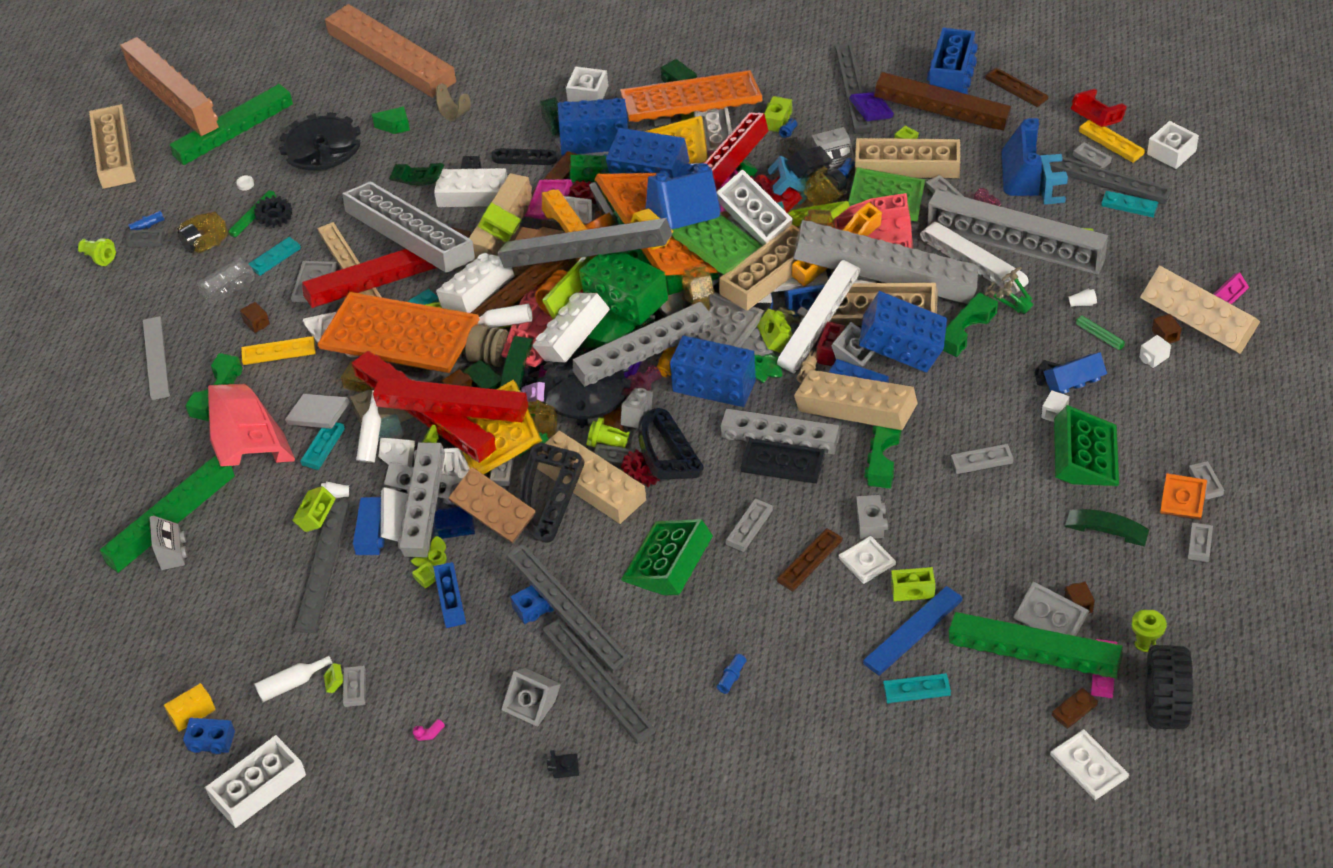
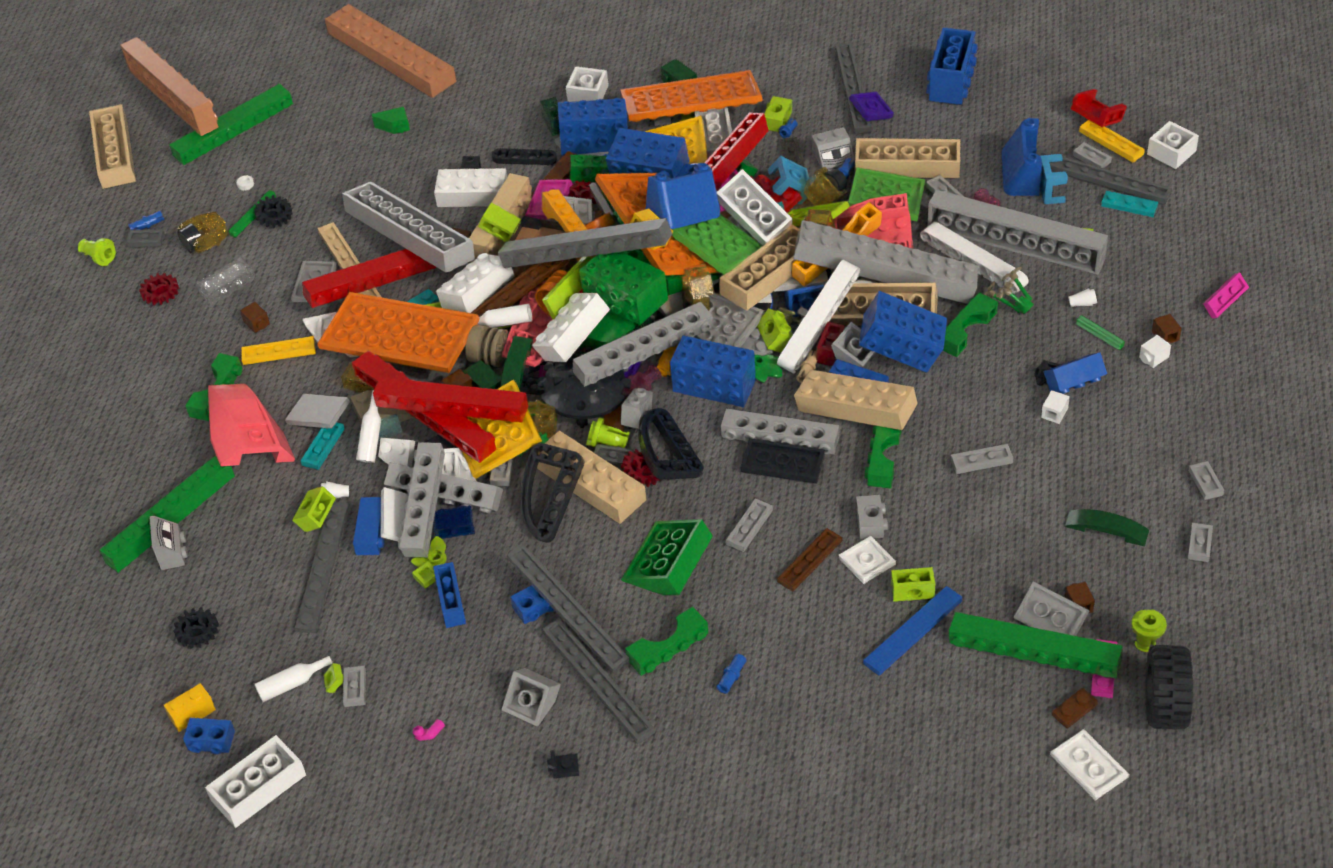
light grey tile [143,316,170,400] -> none
teal plate [248,237,301,276] -> none
black piece [279,112,361,171] -> none
dark green slope [389,163,444,185] -> none
lime slope [421,425,438,443] -> none
dark tan piece [436,83,471,121] -> none
medium nougat plate [448,467,536,544] -> none
lavender plate [520,382,545,405] -> none
black brick [786,146,833,179] -> none
reddish brown brick [874,72,1011,131] -> none
teal plate [883,673,951,703] -> none
lime plate [894,125,919,139] -> none
reddish brown tile [985,67,1048,107] -> none
green slope [1054,405,1119,486] -> none
tan brick [1140,265,1260,354] -> none
orange plate [1160,473,1207,520] -> none
none -> dark red gear [139,273,179,306]
none -> black gear [173,607,219,649]
none -> green arch [625,607,709,676]

